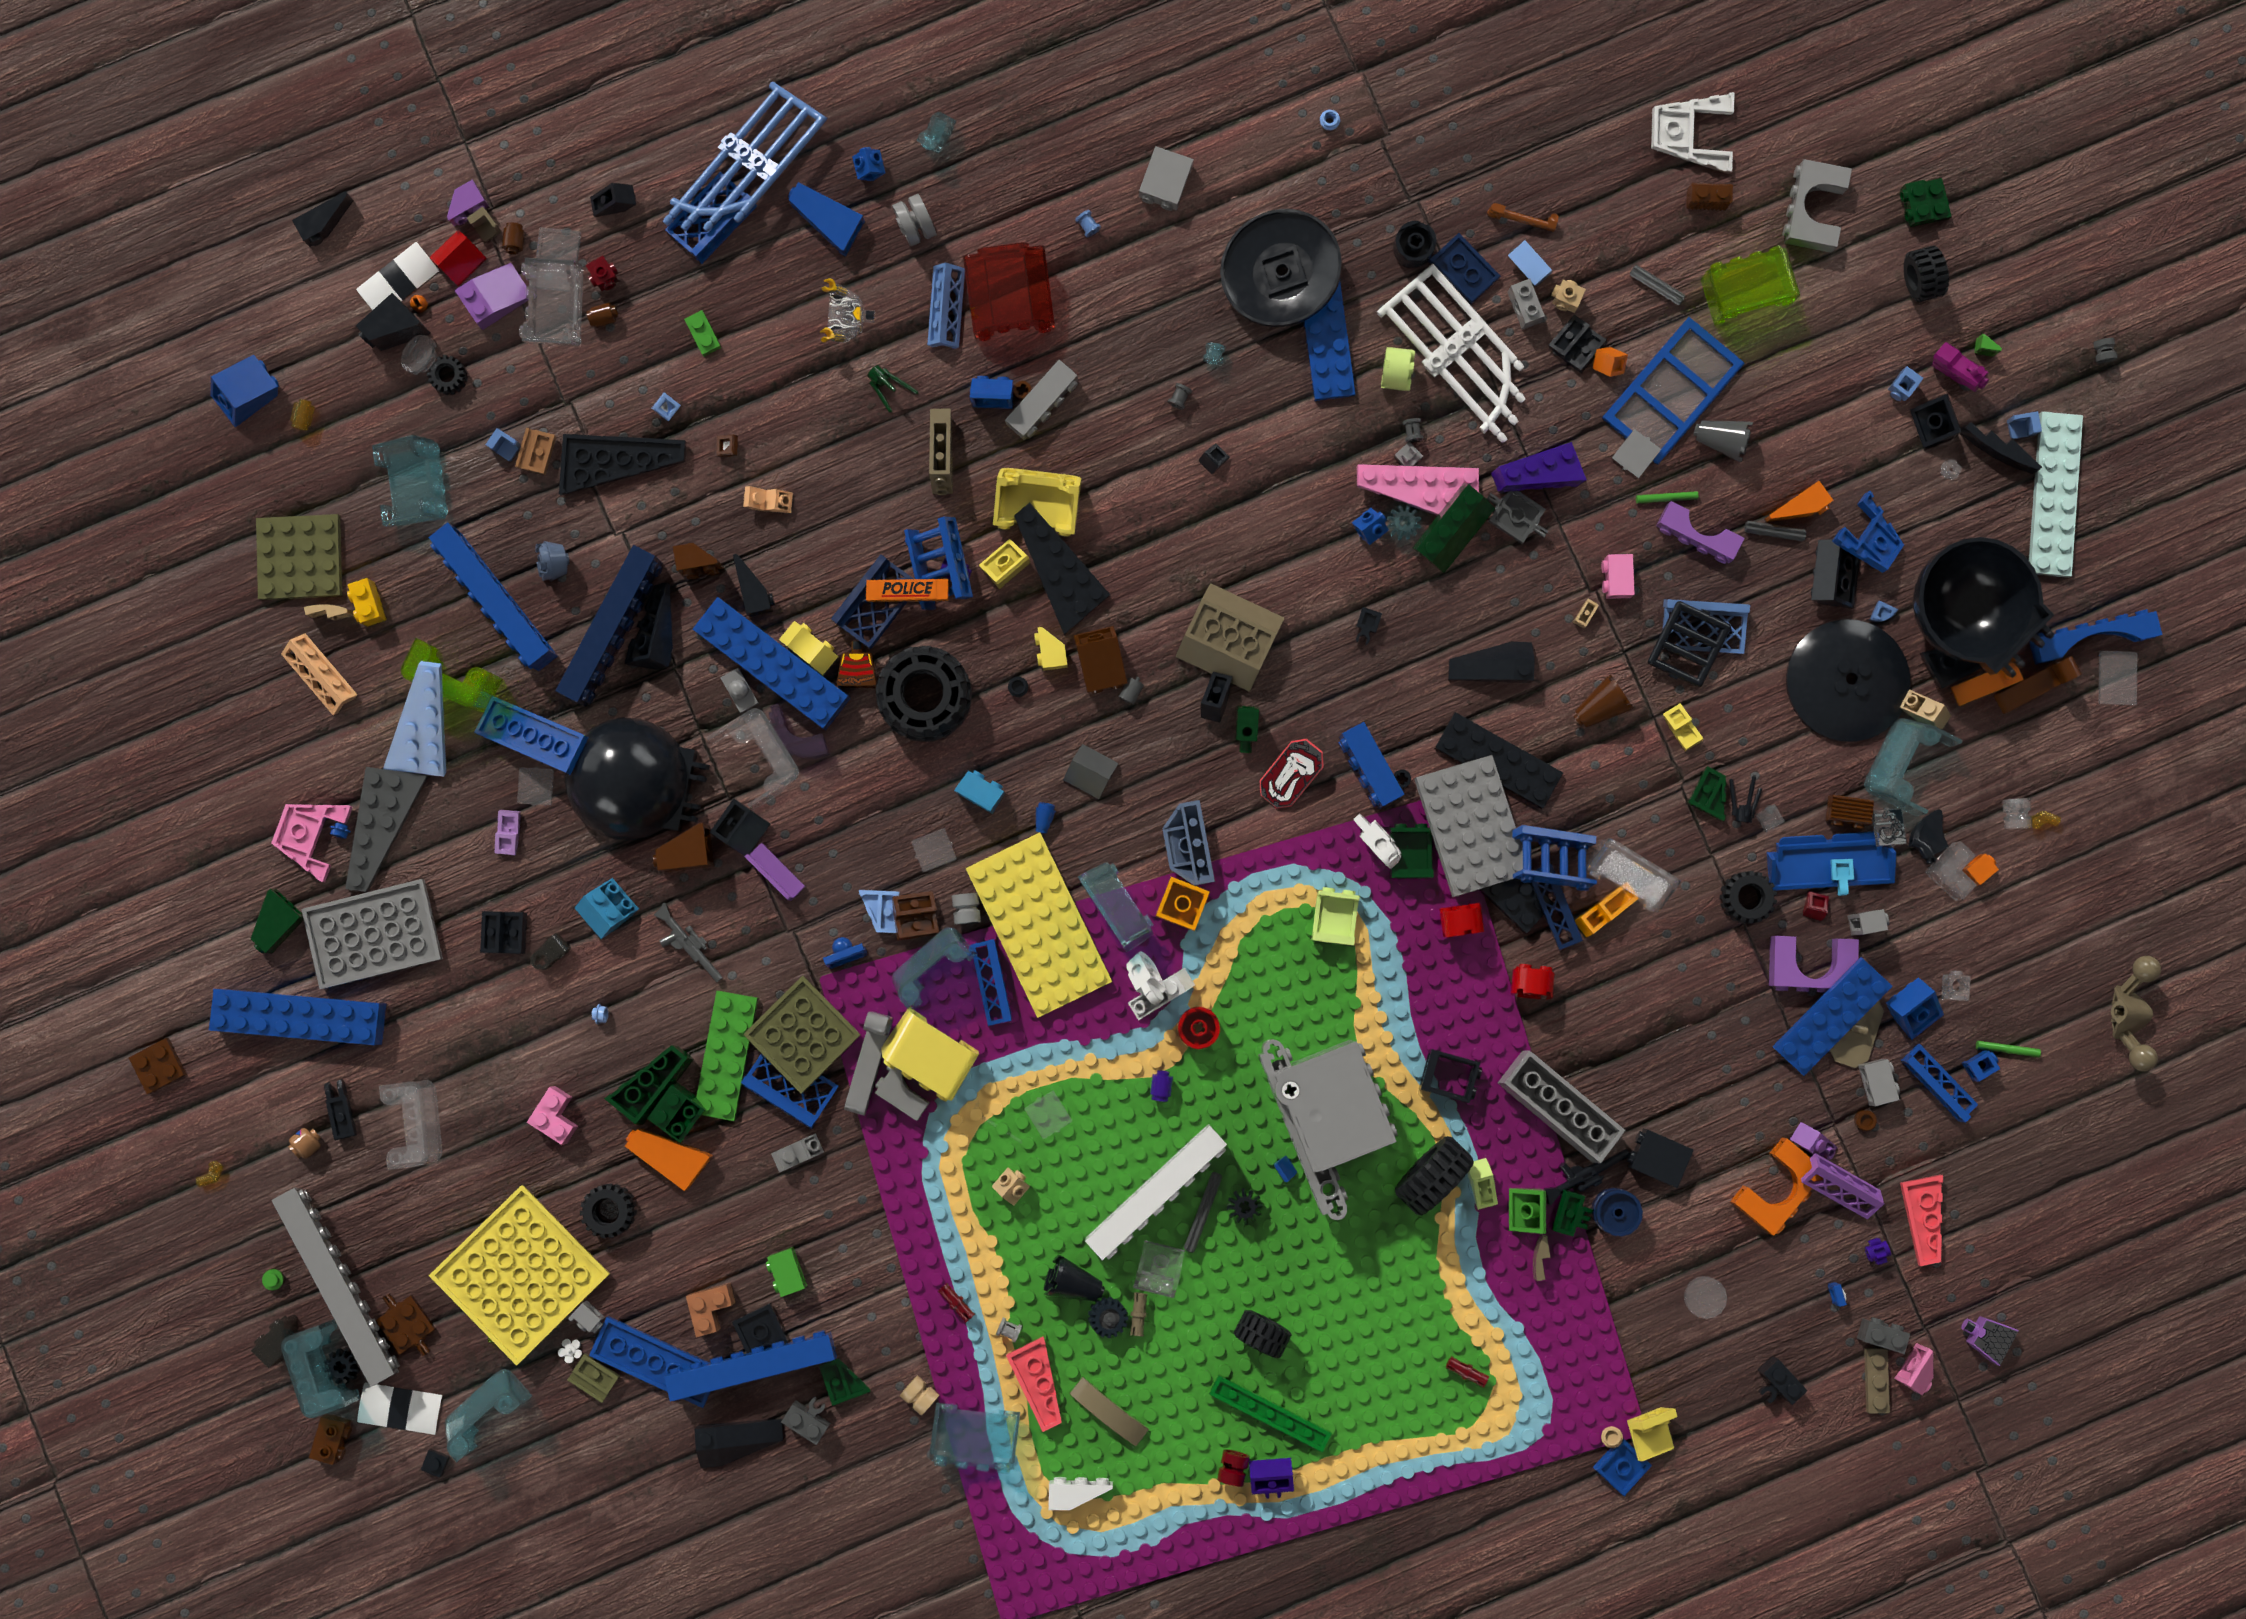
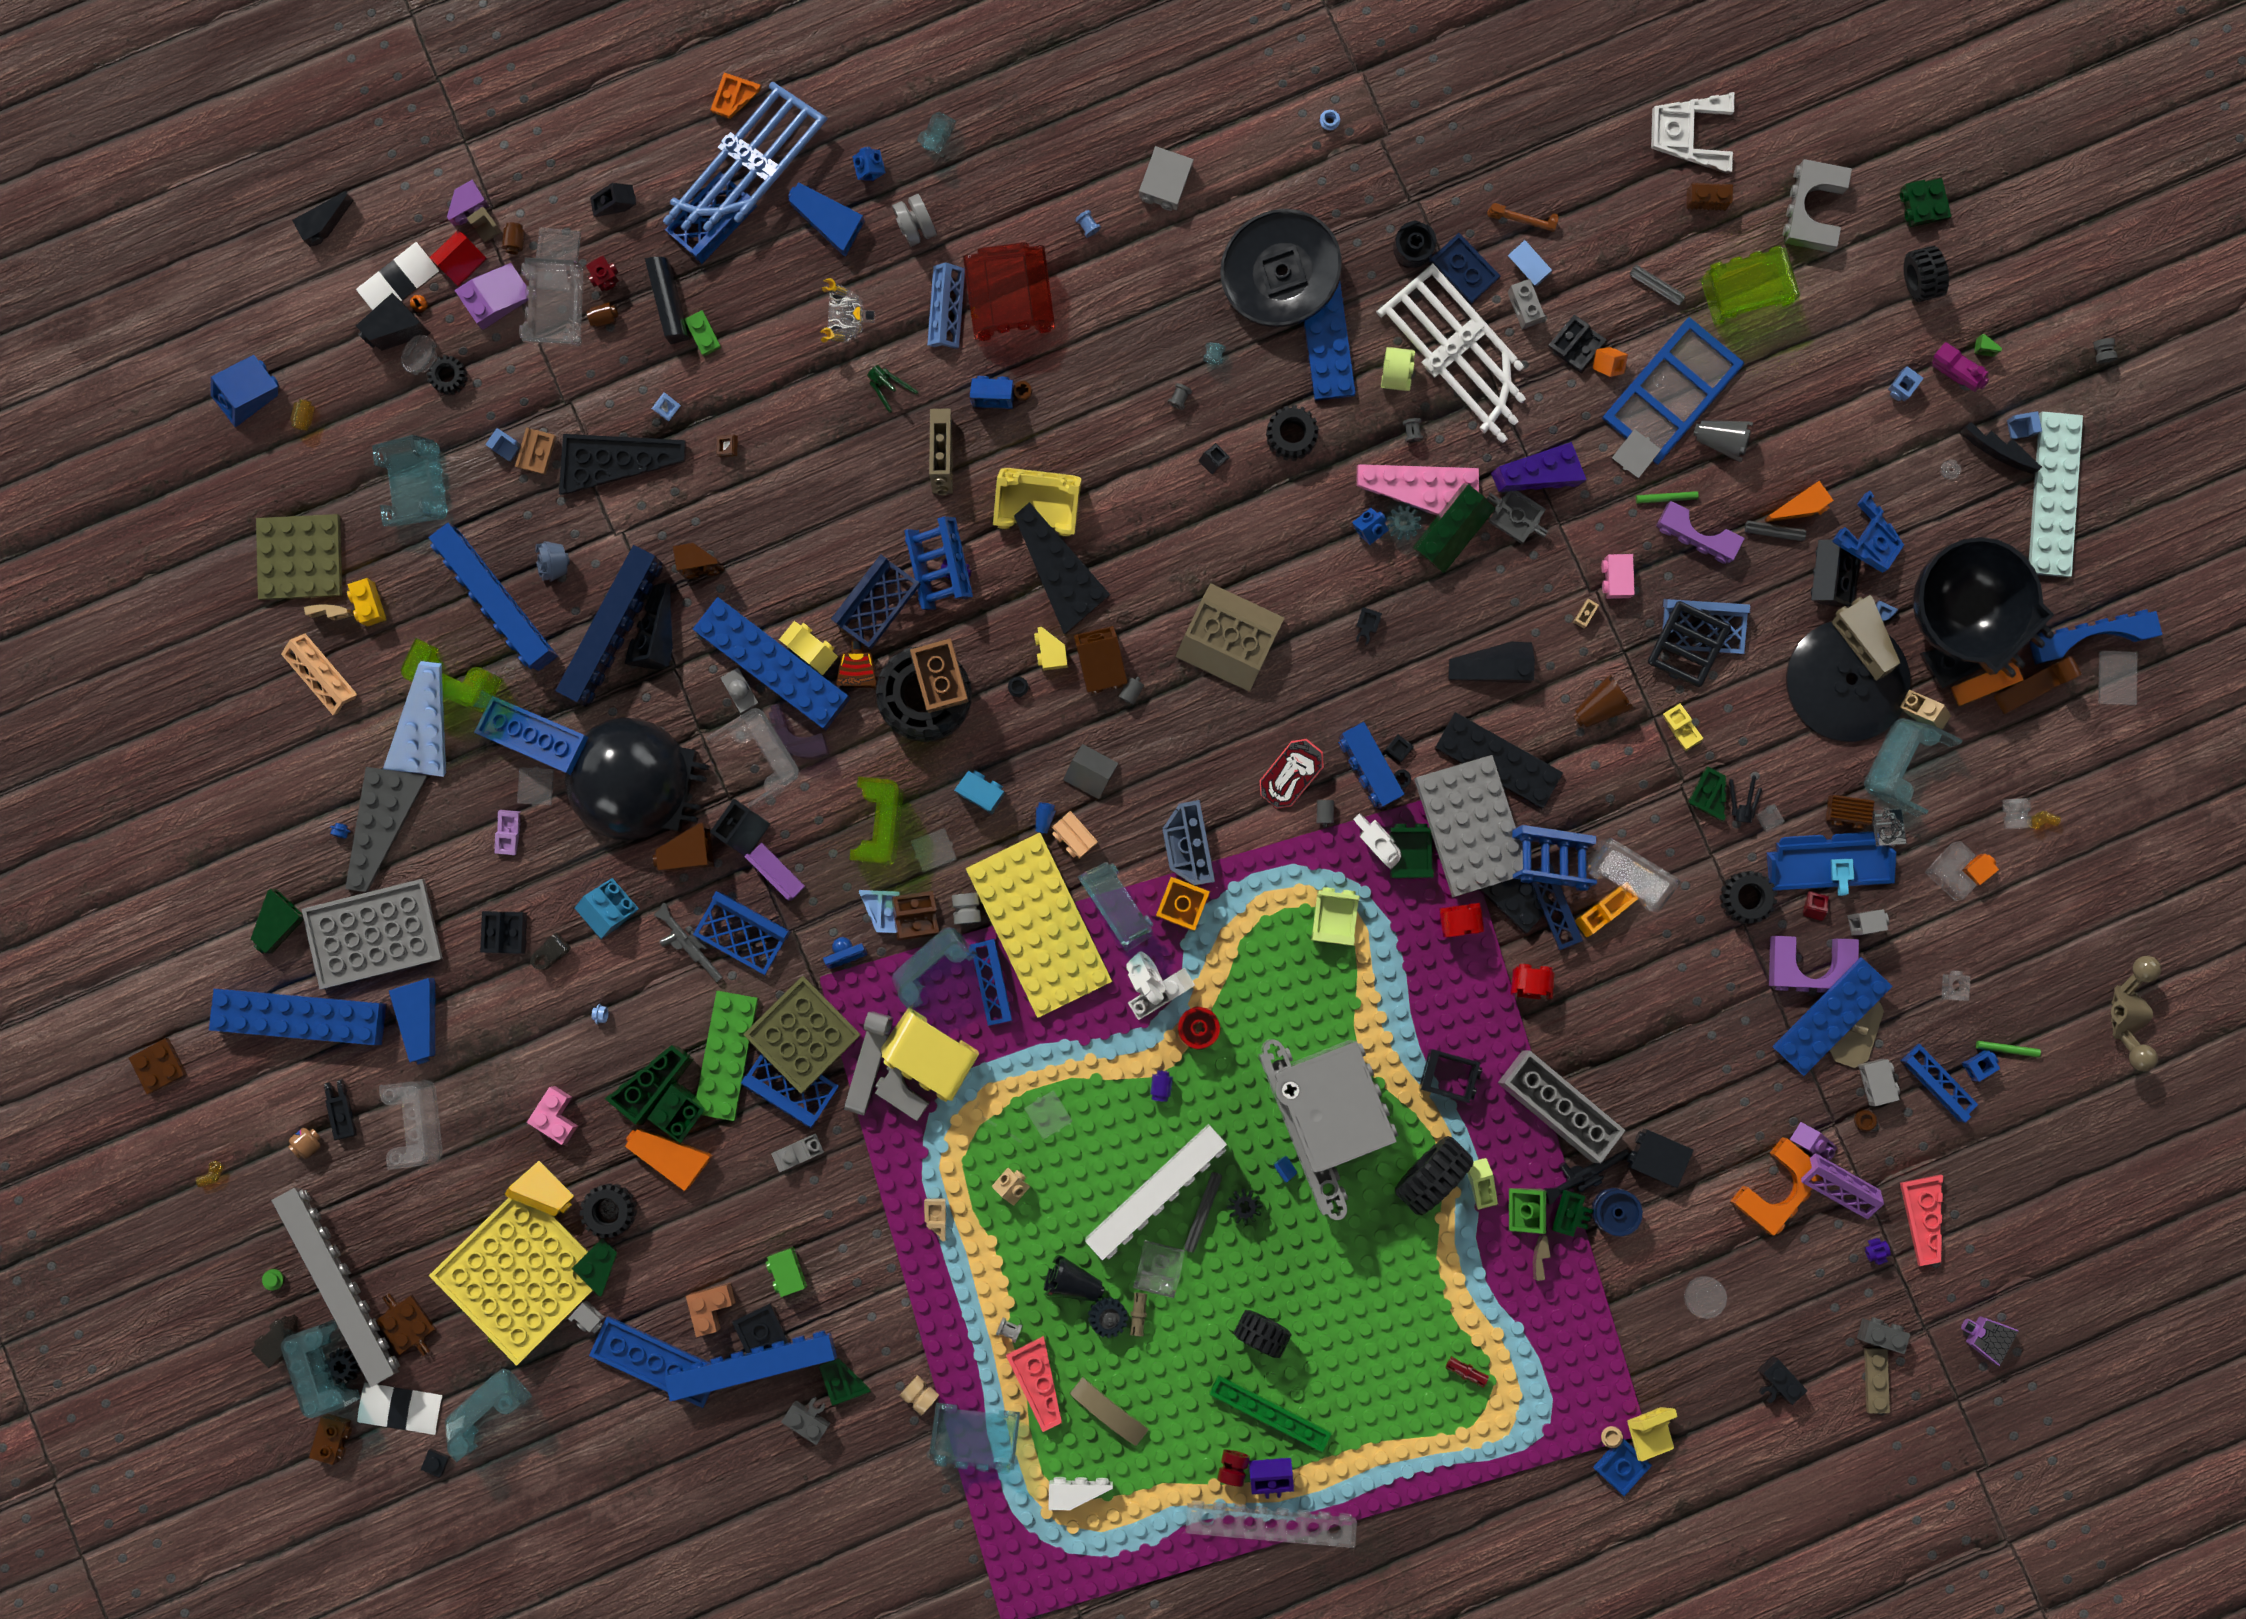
bright pink wing [271,804,353,882] -> none
white plant [558,1339,582,1363] -> none
olive plate [567,1353,620,1403] -> none
black wedge [694,1418,784,1468] -> none
black slope [733,554,775,617] -> none
light nougat slope [743,486,793,513] -> none
orange tile [866,579,949,602] -> none
dark red pin [937,1283,975,1323] -> none
light yellow slope [979,539,1030,589] -> none
light grey brick [1005,360,1078,440] -> none
black slope [1201,672,1233,723] -> none
dark green torso [1235,706,1259,753] -> none
light grey tile [1394,441,1423,466] -> none
tan brick [1551,280,1586,313] -> none
blue tile [1827,1282,1847,1307] -> none
blue slope [1886,977,1944,1040] -> none
bright pink slope [1894,1343,1933,1395] -> none
black arm [1908,809,1949,865] -> none
black slope [1910,394,1962,448] -> none
none -> blue slope [389,978,435,1065]
none -> yellow slope [505,1161,574,1216]
none -> dark green wing [571,1238,618,1297]
none -> black brick [645,257,690,345]
none -> blue fence [693,891,791,975]
none -> orange wing [710,73,762,119]
none -> clear neon green windscreen [849,776,903,865]
none -> medium nougat brick [910,638,969,713]
none -> tan slope [924,1199,946,1241]
none -> light nougat brick [1052,811,1098,859]
none -> clear brick [1185,1500,1357,1548]
none -> black tyre [1266,405,1319,461]
none -> dark grey piece [1316,800,1334,828]
none -> black tile [1385,734,1414,763]
none -> dark tan slope [1832,595,1900,681]

